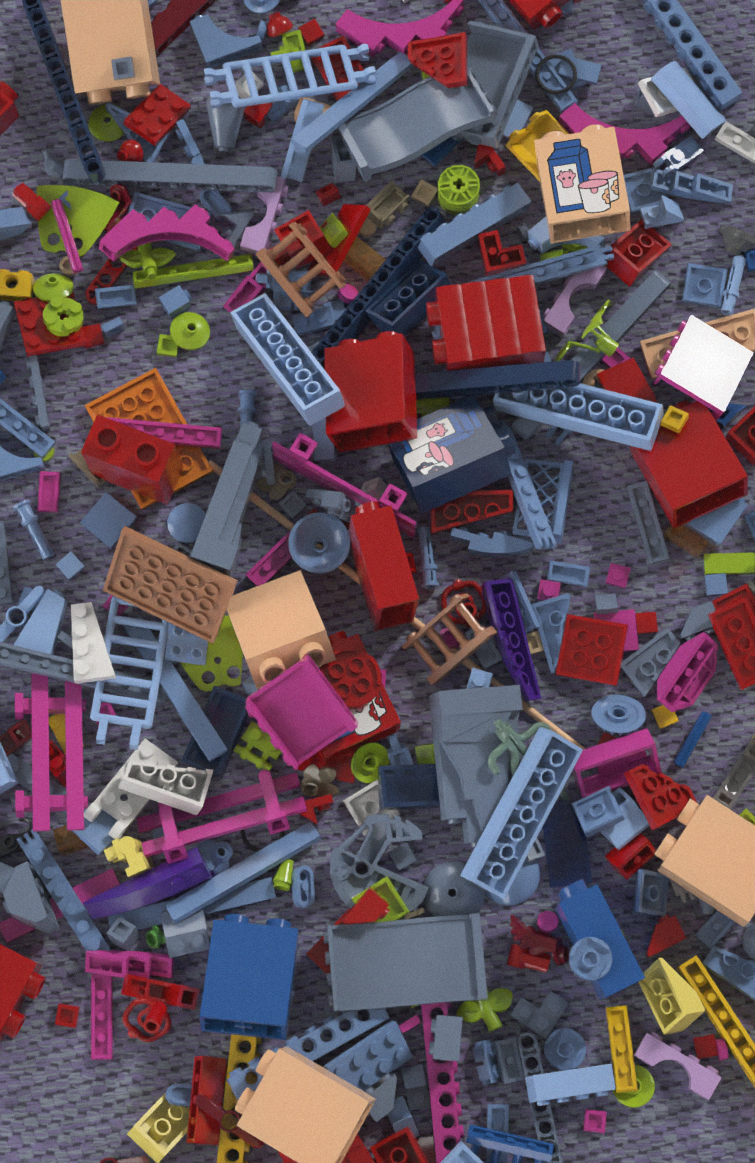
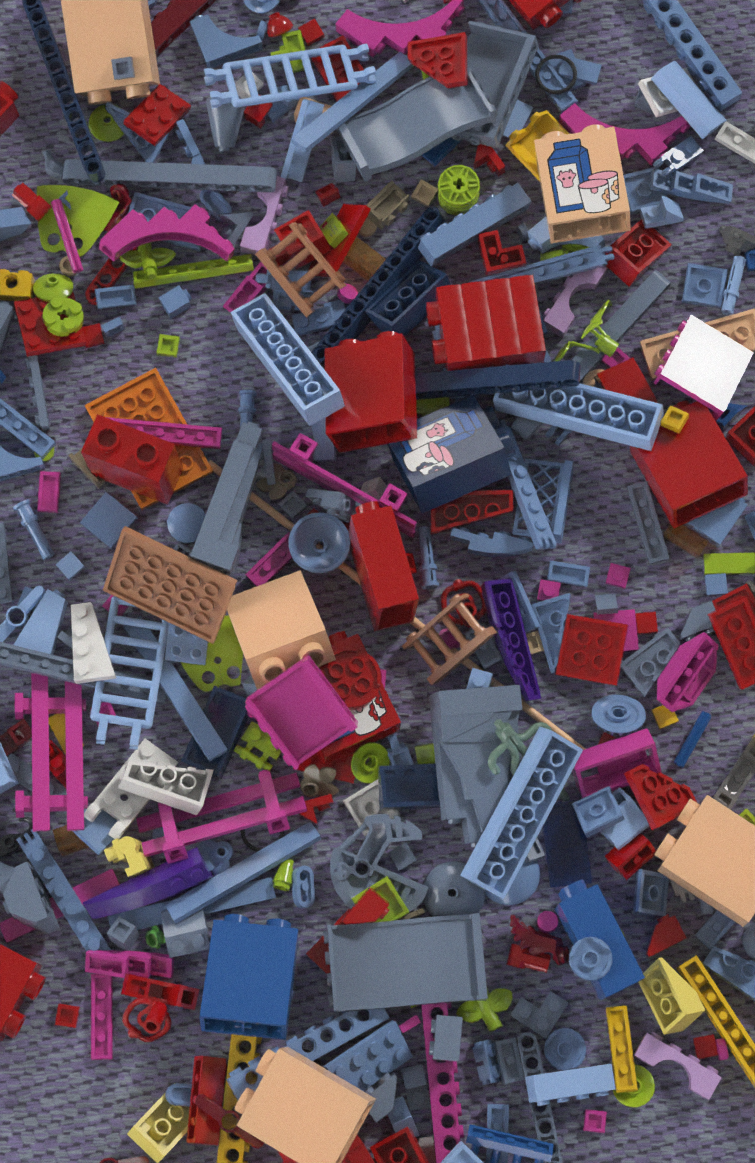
red brick [117,139,144,162] -> none
lime dish [170,312,210,350] -> none

